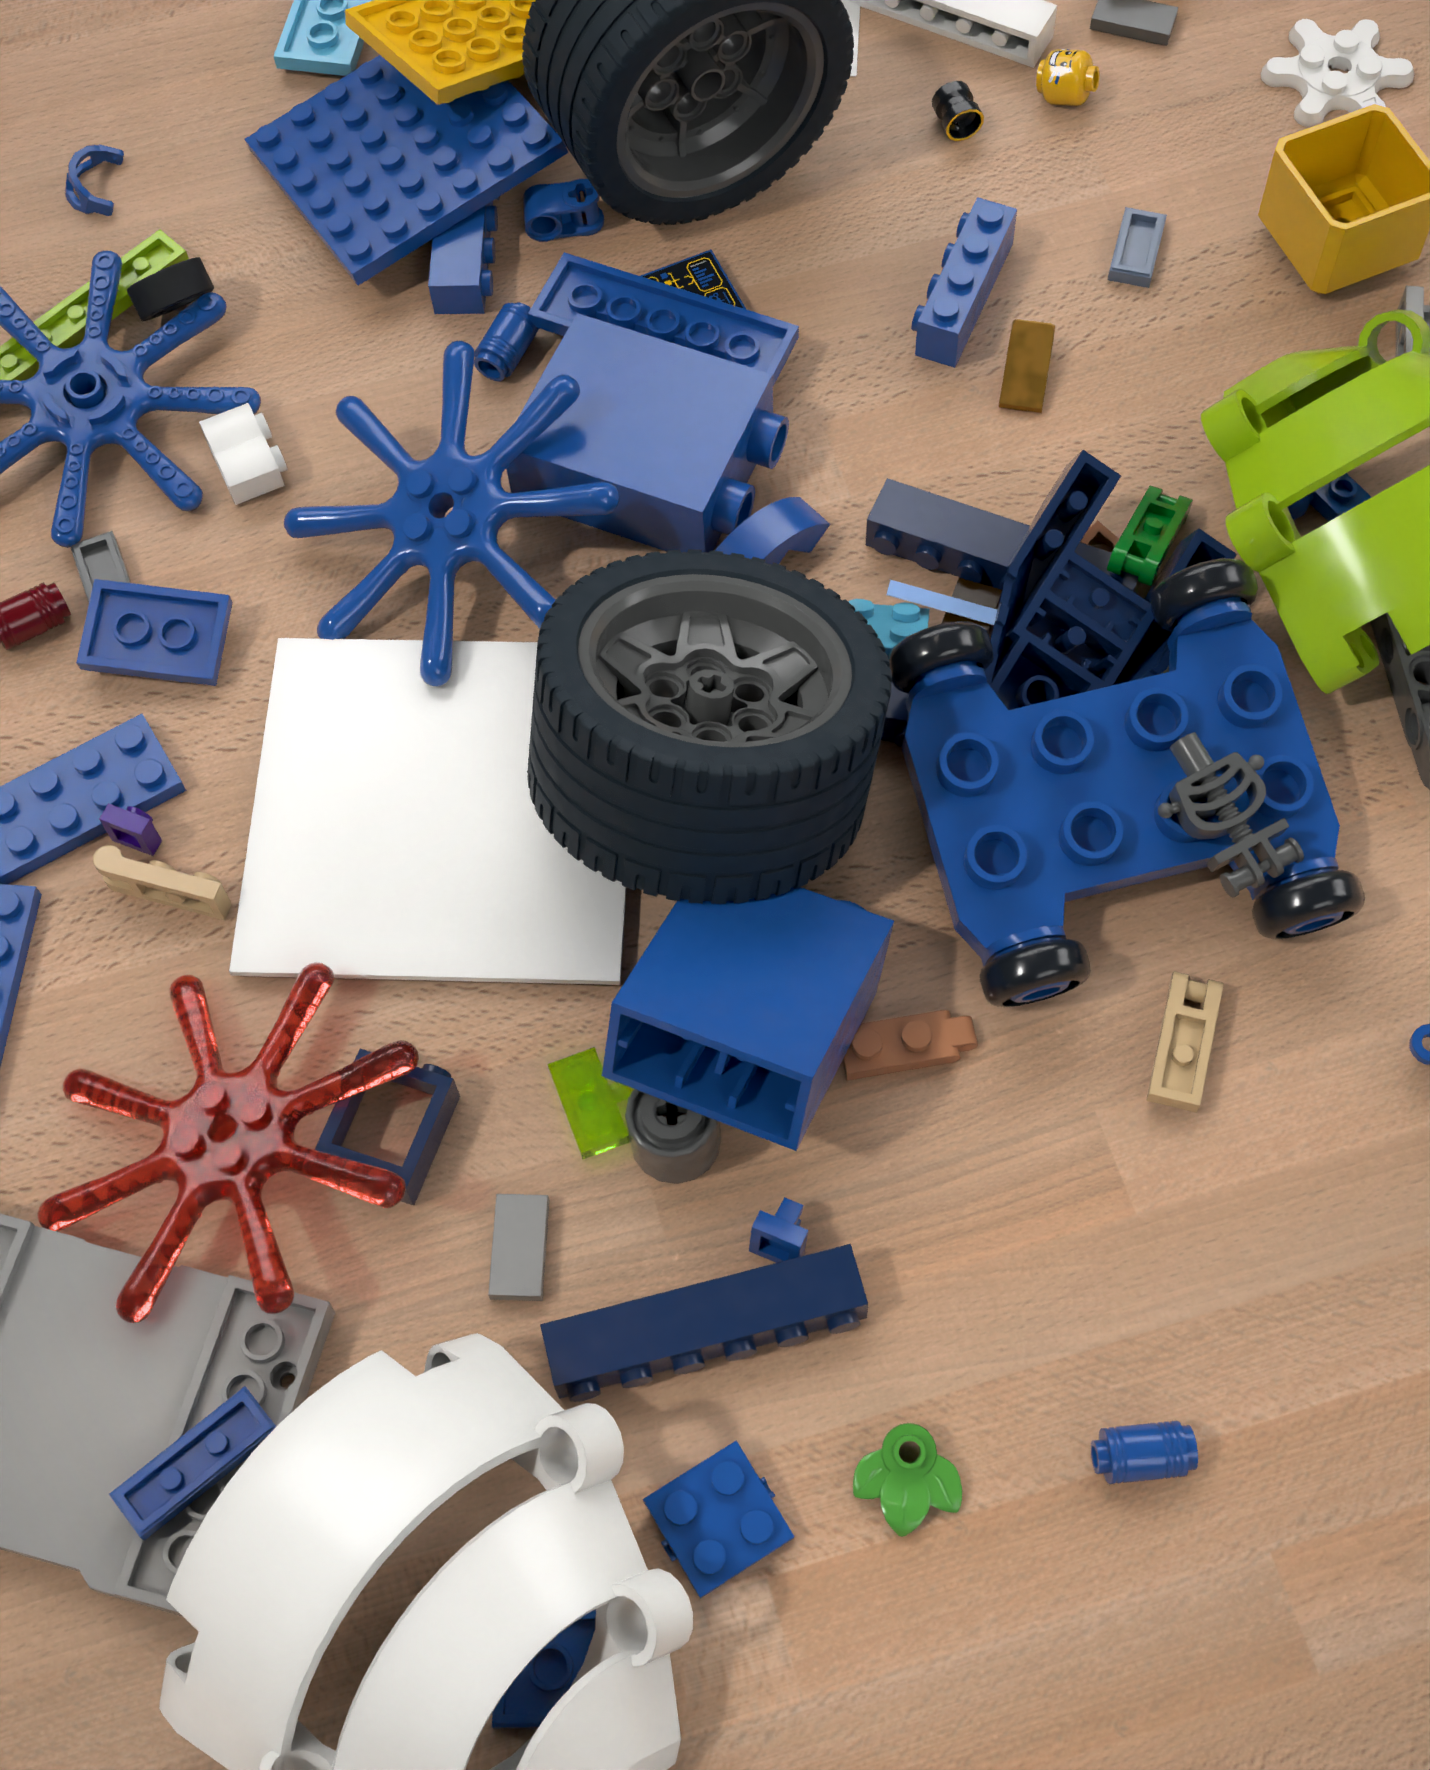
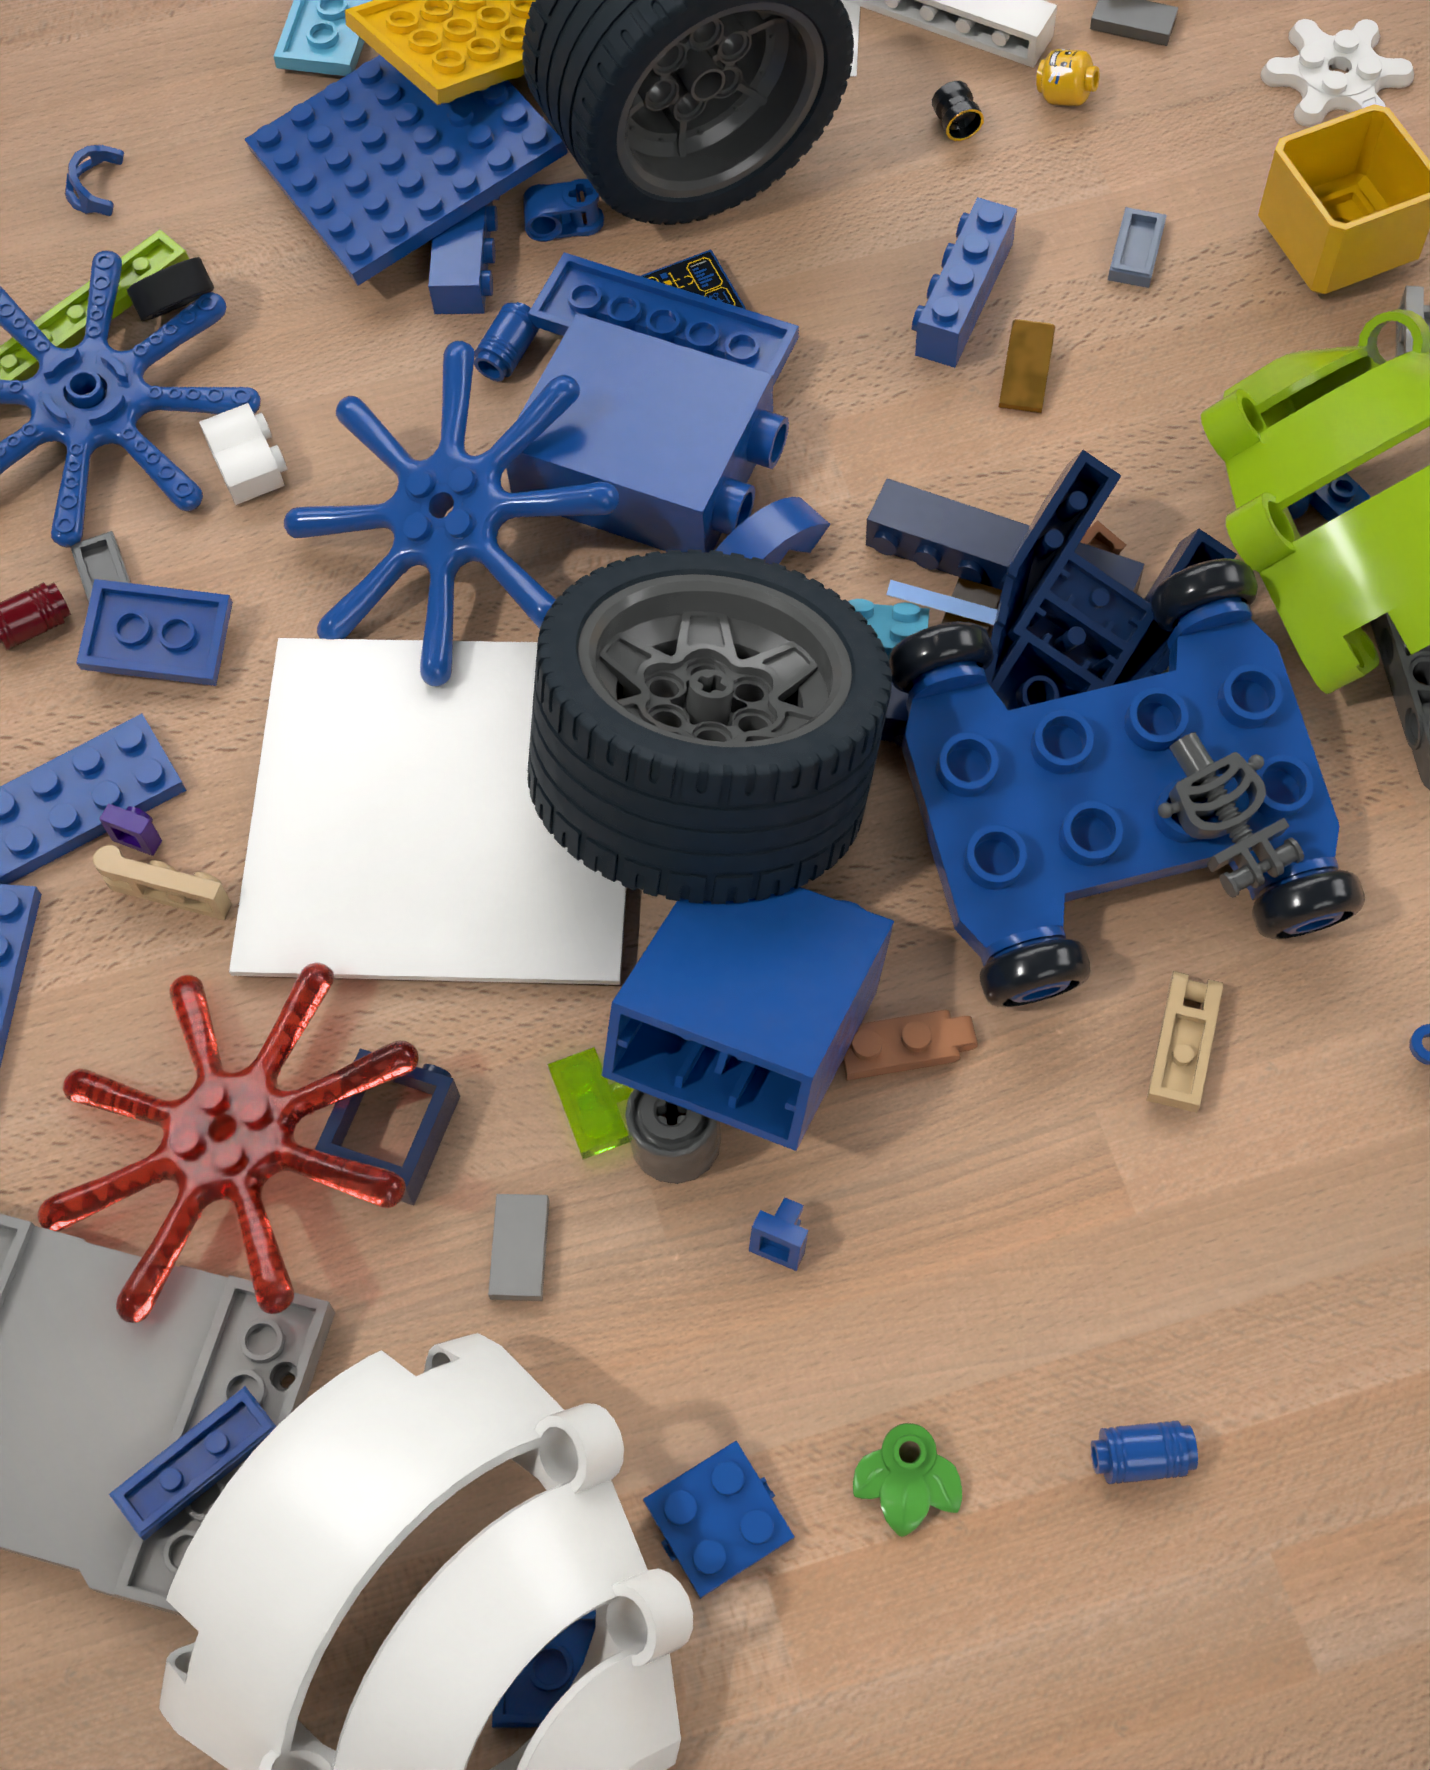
dark blue brick [540,1244,868,1402] -> none
green plate [1107,485,1193,586] -> none

